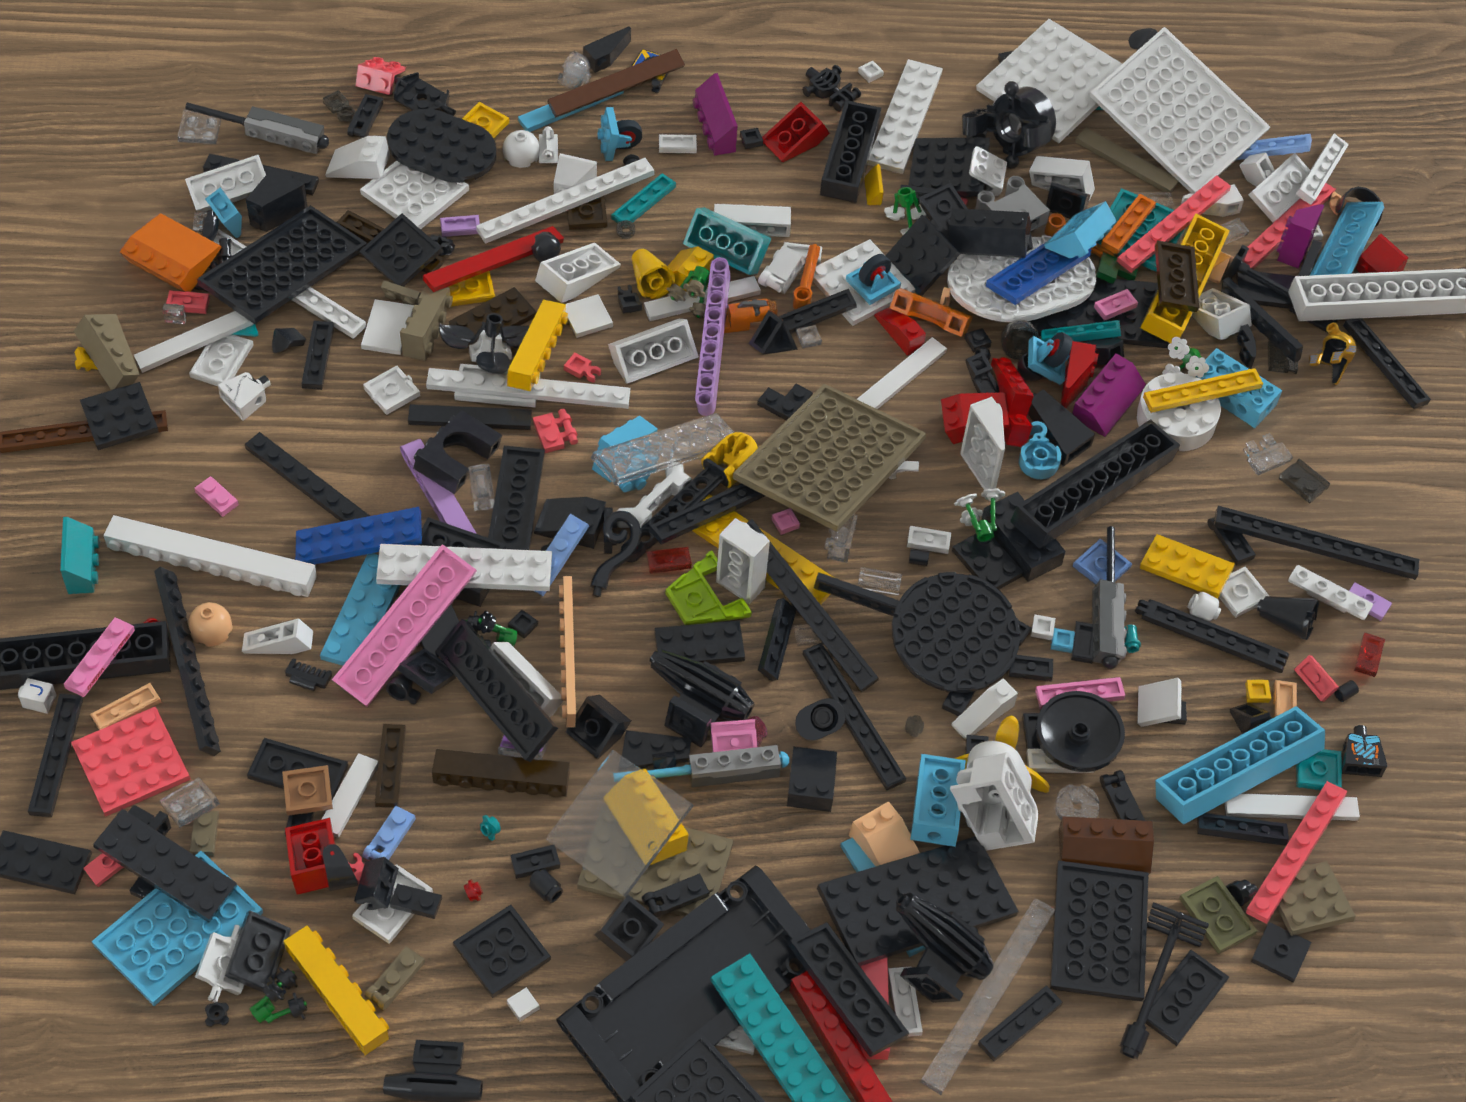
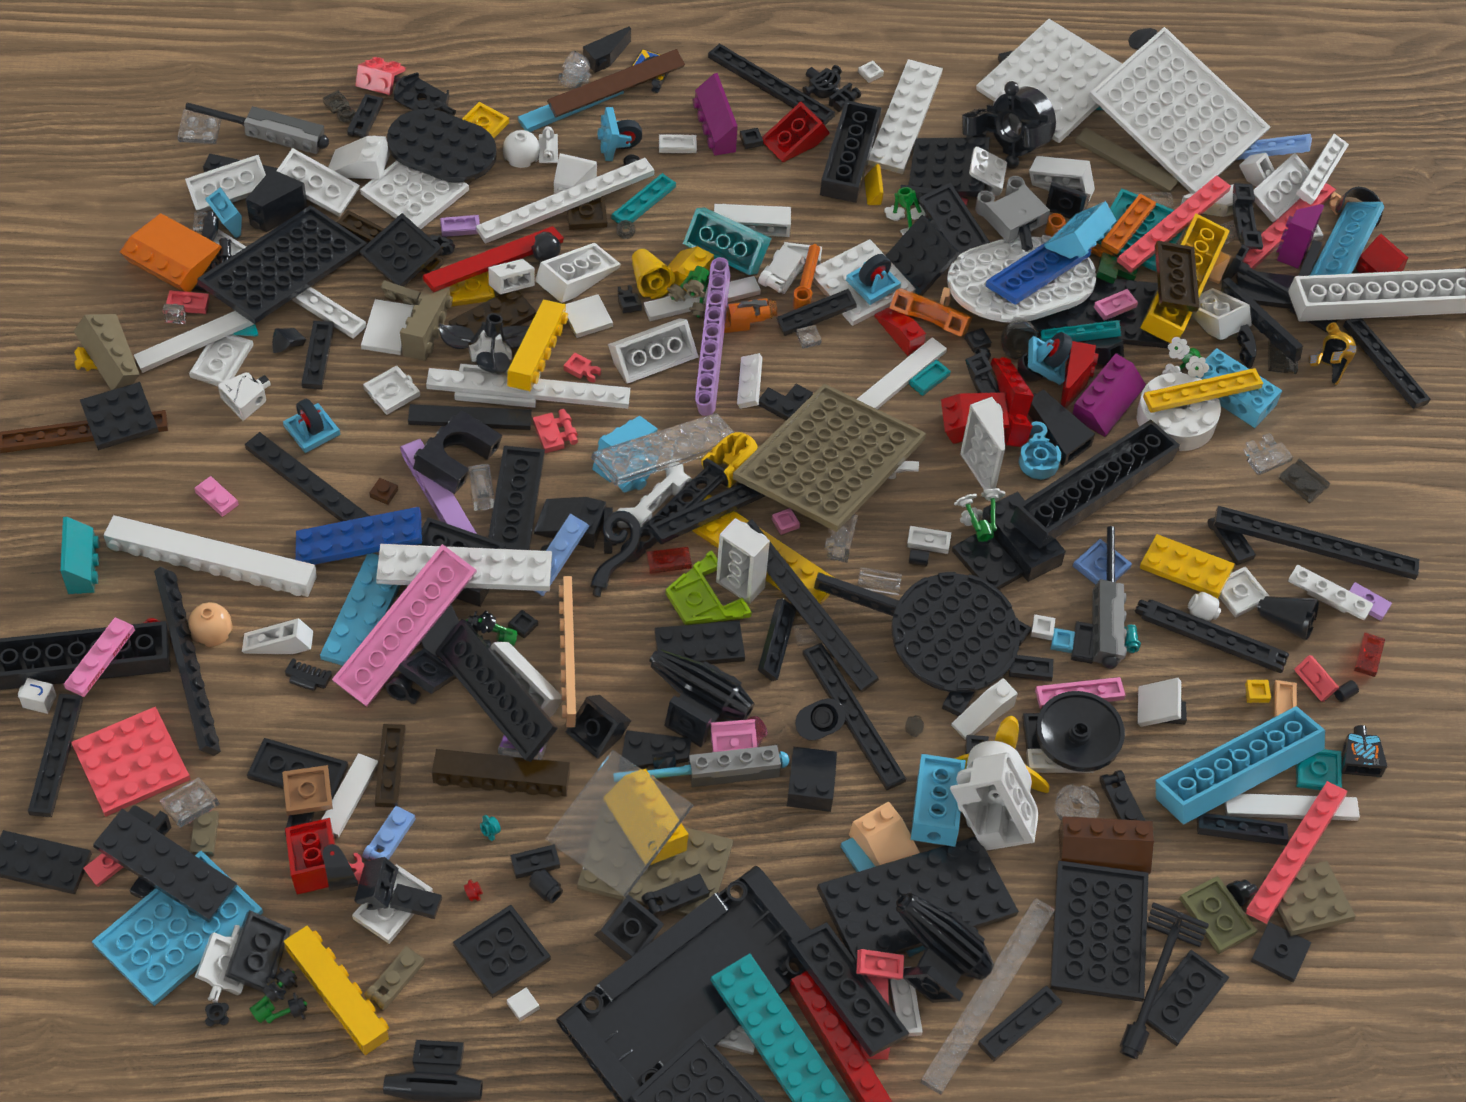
light nougat tile [90,683,161,730] -> none
black slope [748,310,798,354] -> none
black slope [949,208,1032,258] -> none
black slope [1230,703,1272,734] -> none
none -> white plate [277,148,360,217]
none -> medium azure plate [283,398,340,453]
none -> reddish brown plate [369,478,398,505]
none -> white brick [488,259,535,294]
none -> black tile [708,43,835,125]
none -> white plate [737,353,762,409]
none -> coral plate [856,949,904,980]
none -> teal tile [908,359,951,396]
none -> black slope [1233,183,1263,250]

